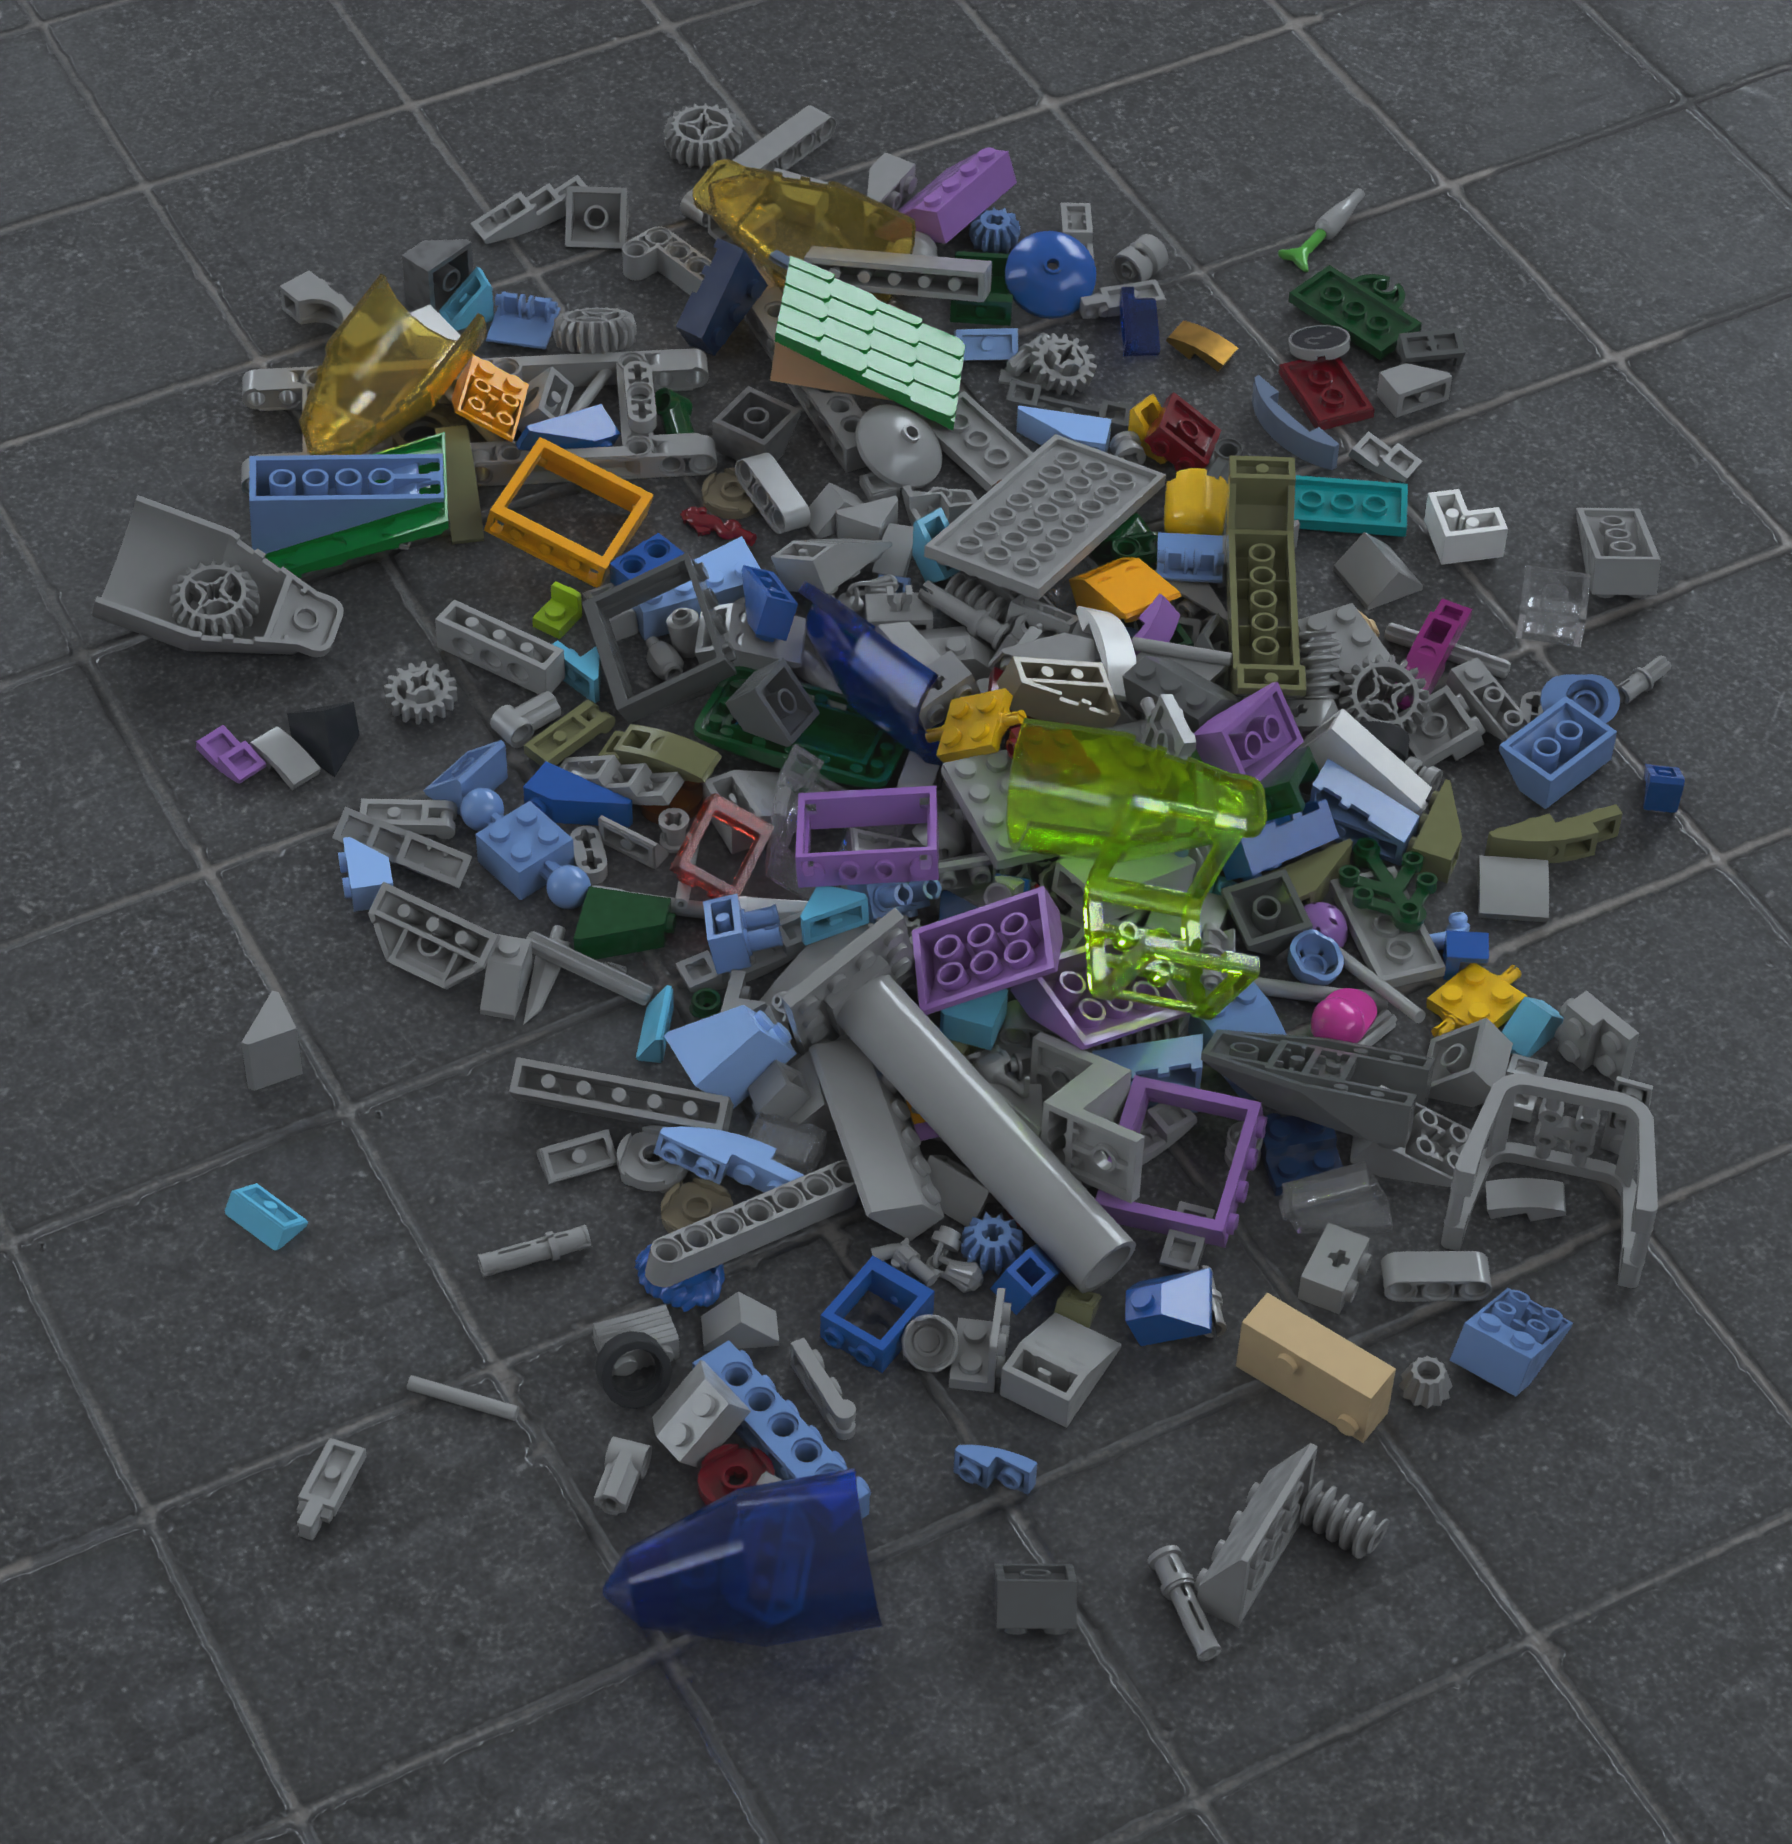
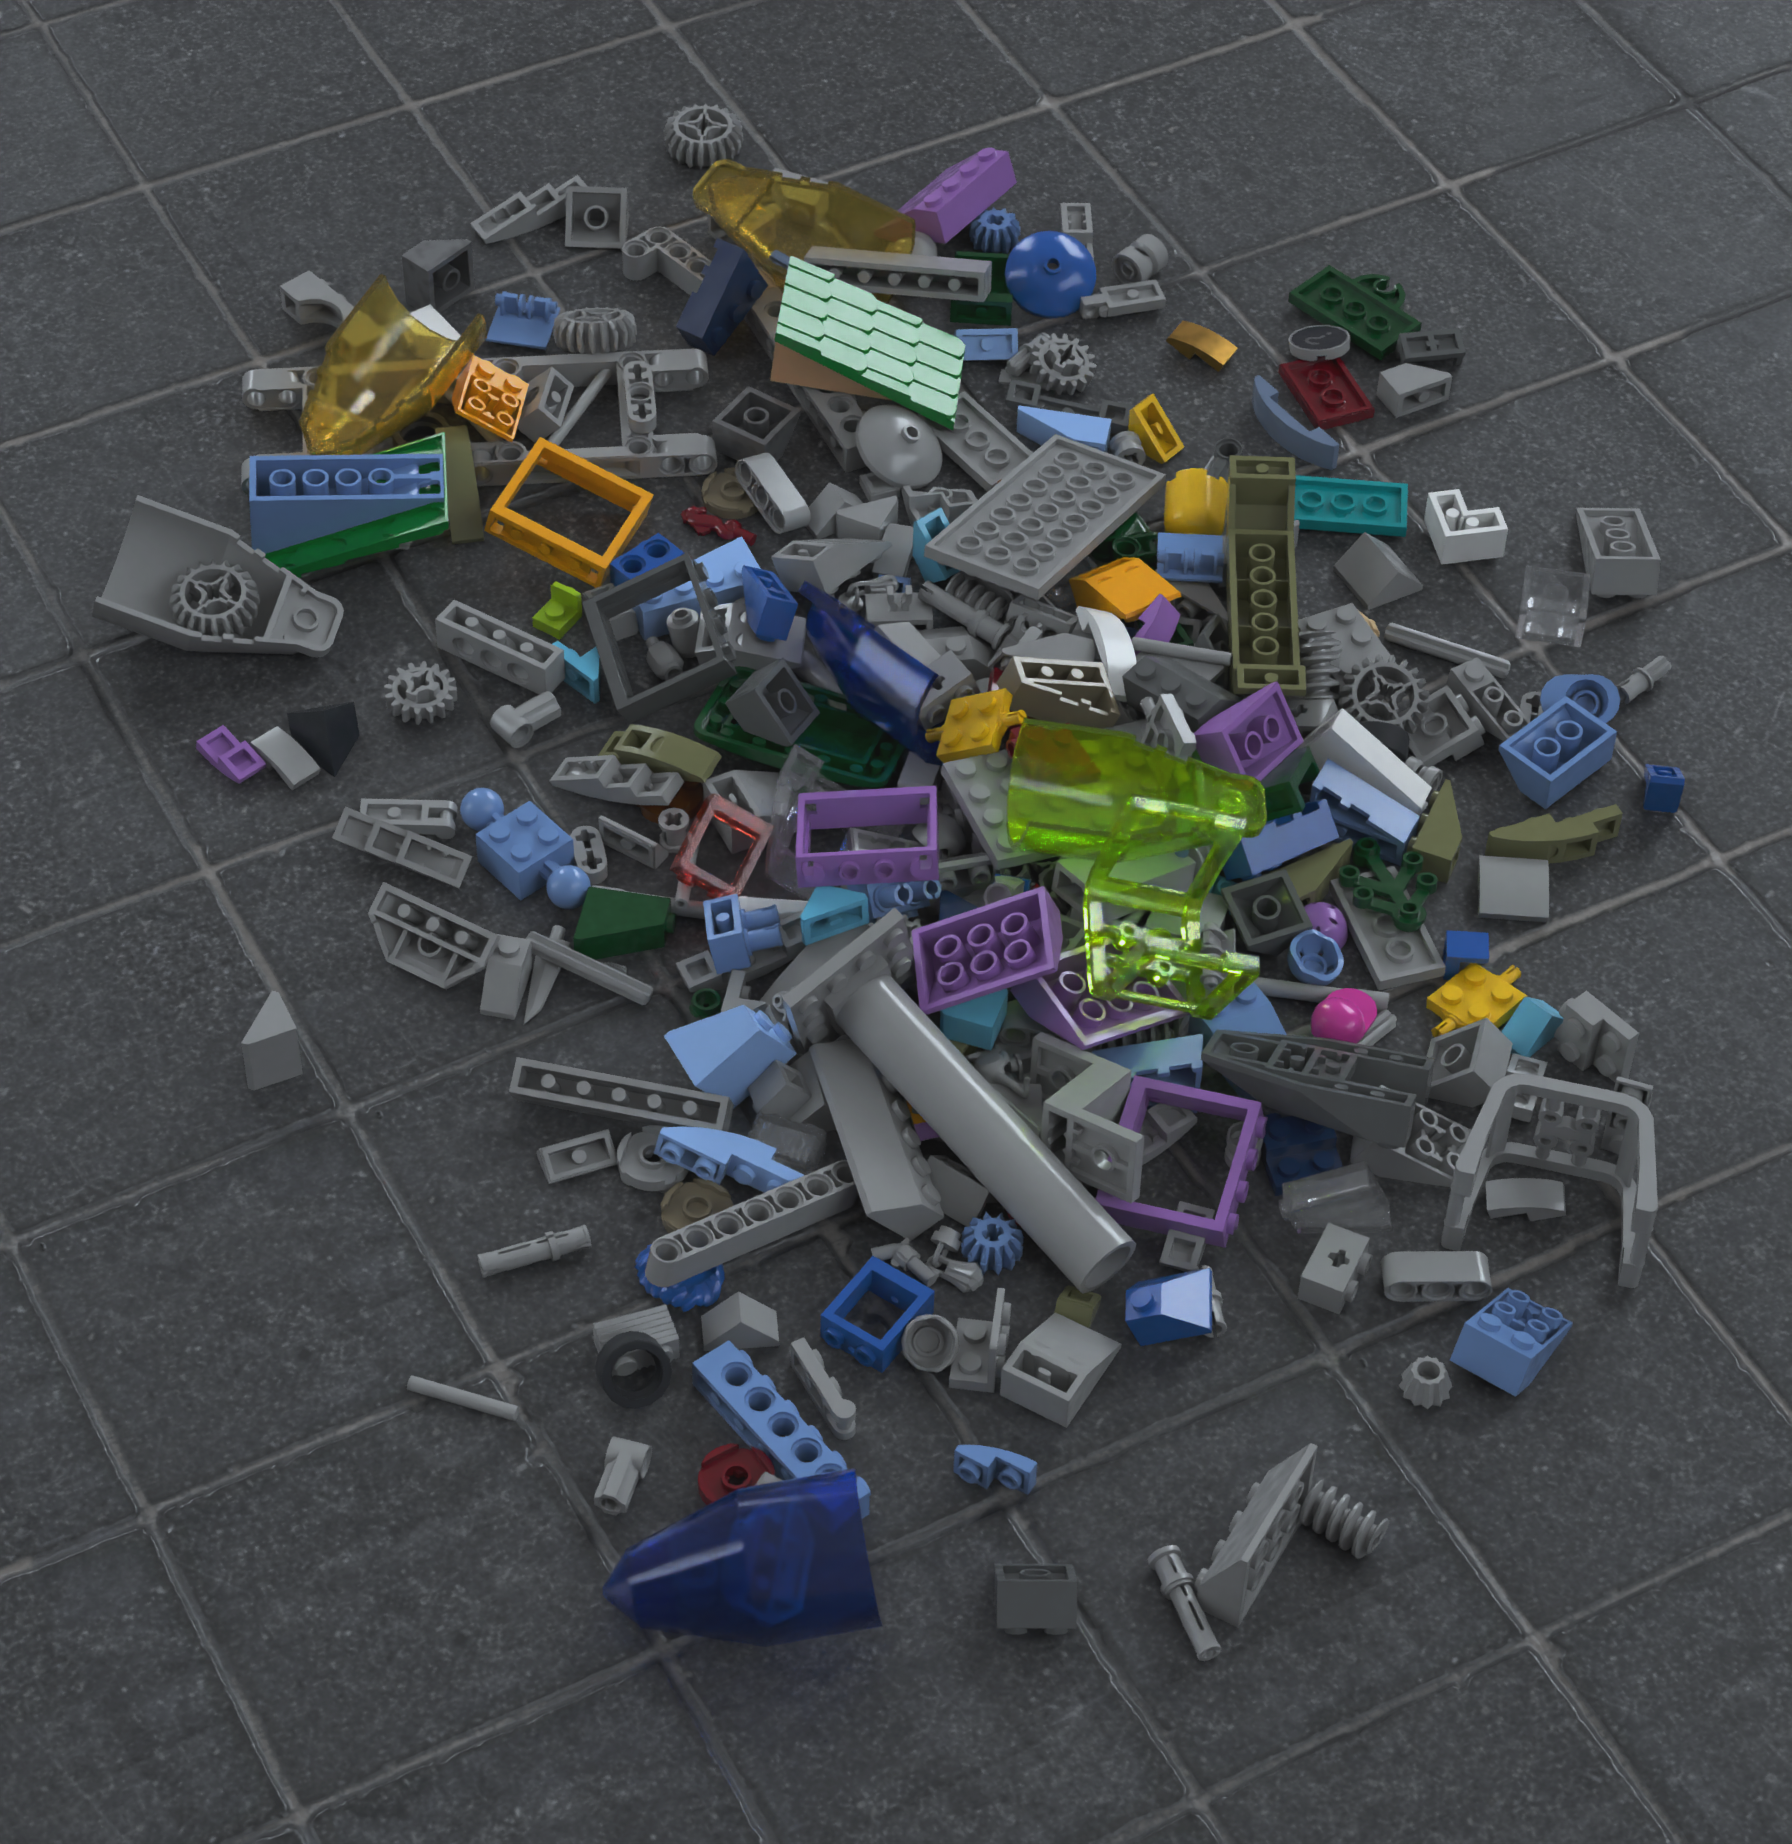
medium azure slope [225,1183,308,1251] -> none
light grey hinge [296,1438,367,1540] -> none
light blue slope [338,837,393,912] -> none
medium blue slope [423,740,508,816] -> none
medium azure slope [439,267,494,331] -> none
slope [515,404,621,451] -> none
blue slope [523,761,633,827] -> none
olive plate [524,700,616,766] -> none
medium azure slope [636,985,674,1063] -> none
light grey slope [652,1360,751,1469] -> none
dark green piece [654,388,694,434] -> none
light grey beam [680,105,837,227] -> none
light grey slope [865,152,917,236] -> none
blue slope [990,1244,1062,1315] -> none
clear blue panel [1119,287,1161,356] -> none
dark red plate [1144,392,1222,472] -> none
tan brick [1236,1293,1396,1443] -> none
piece [1278,188,1365,272] -> none
light grey bar [1339,947,1426,1023] -> none
light grey slope [1348,431,1423,482] -> none
magenta slope [1388,598,1472,710] -> none
light blue arm [1429,912,1470,950] -> none

